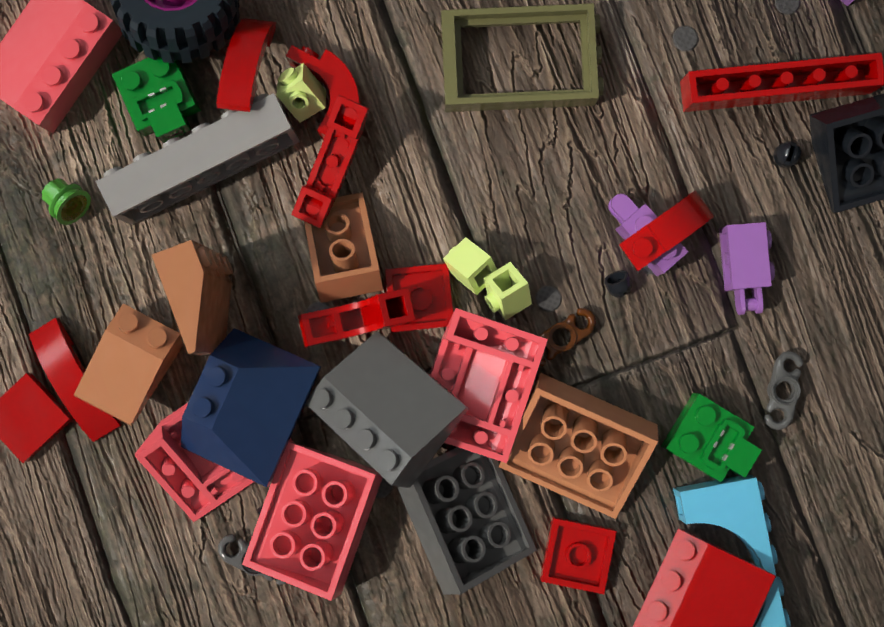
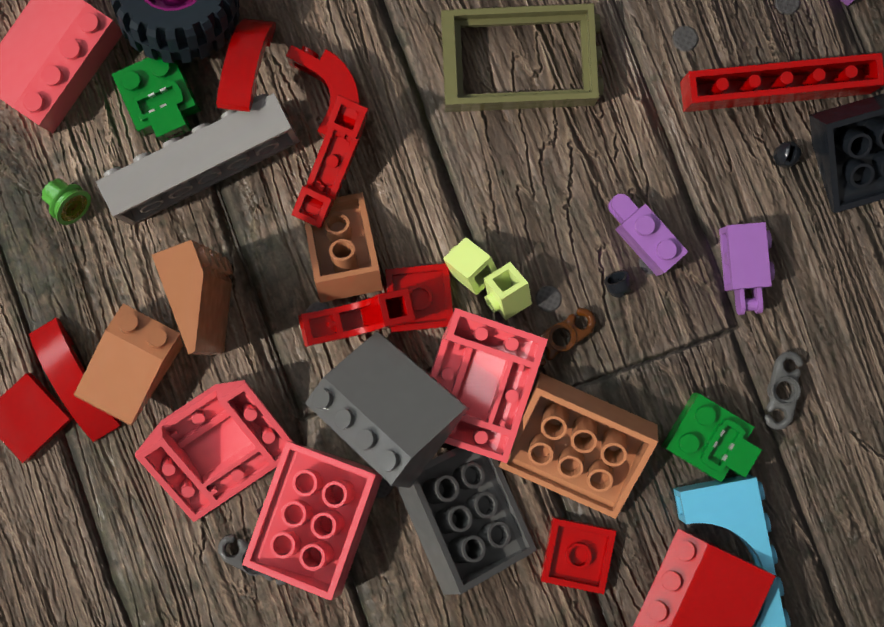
dark blue slope [181,328,321,487] -> none
yellowish green brick [276,63,326,123] -> none
red arch [619,190,714,271] -> none

